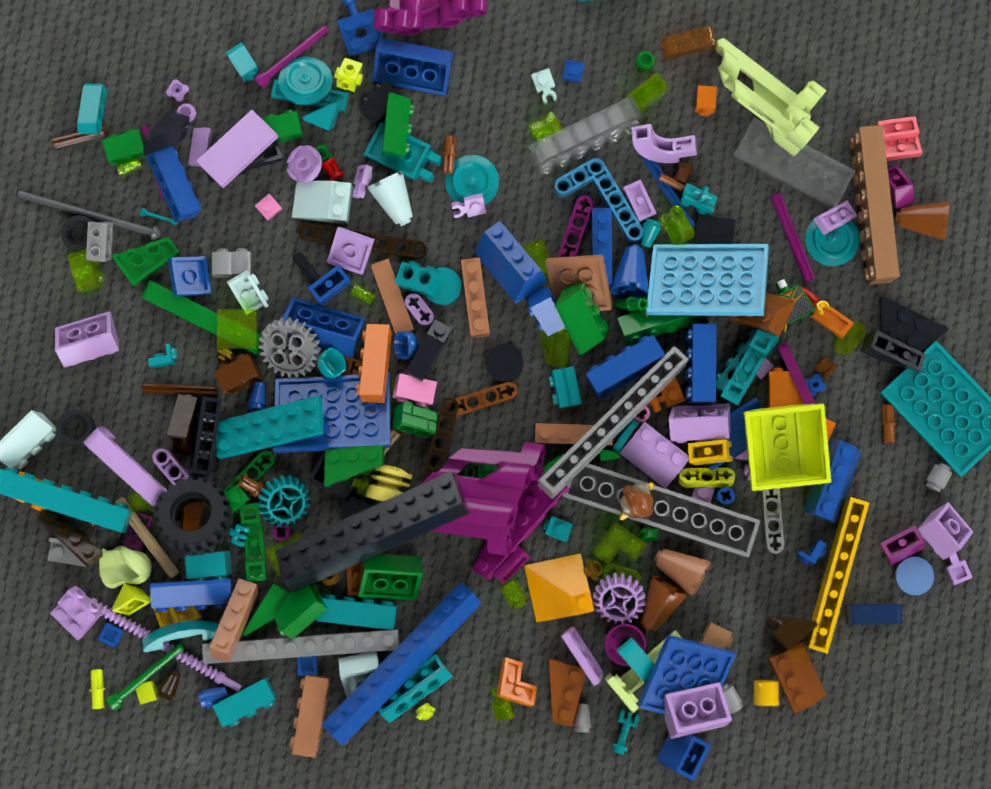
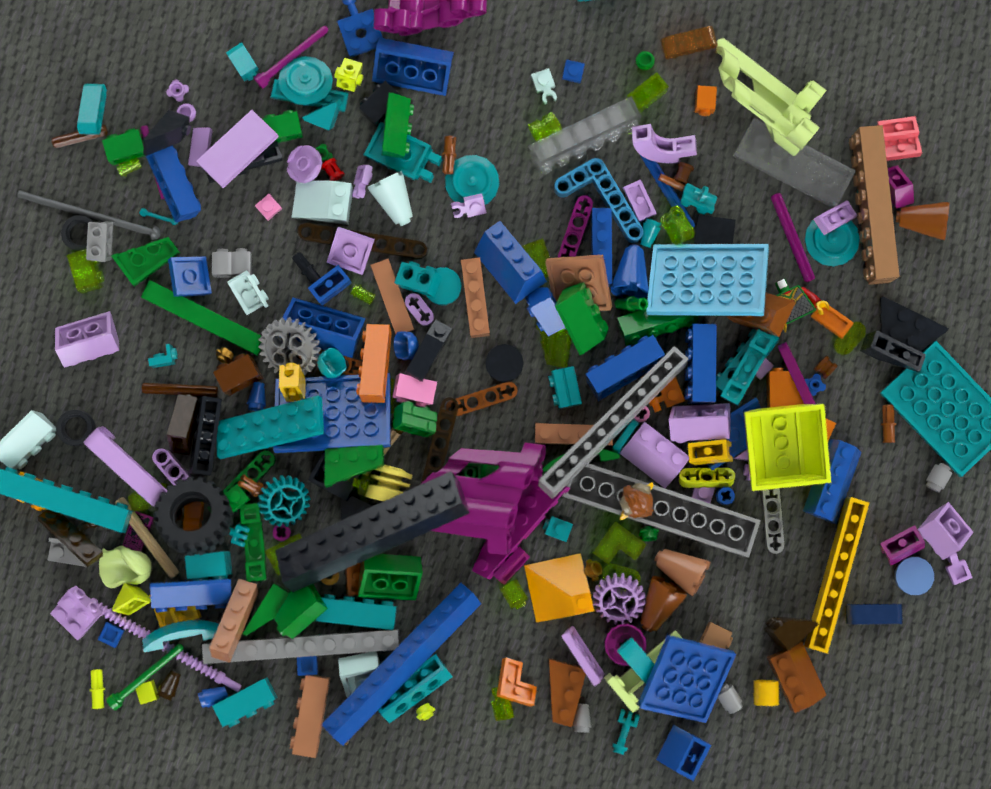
clear neon green tile [217,309,257,349] -> none
lavender slope [664,682,732,739] -> none
blue bracket [795,540,826,565] -> none
none -> yellow brick [279,363,306,402]

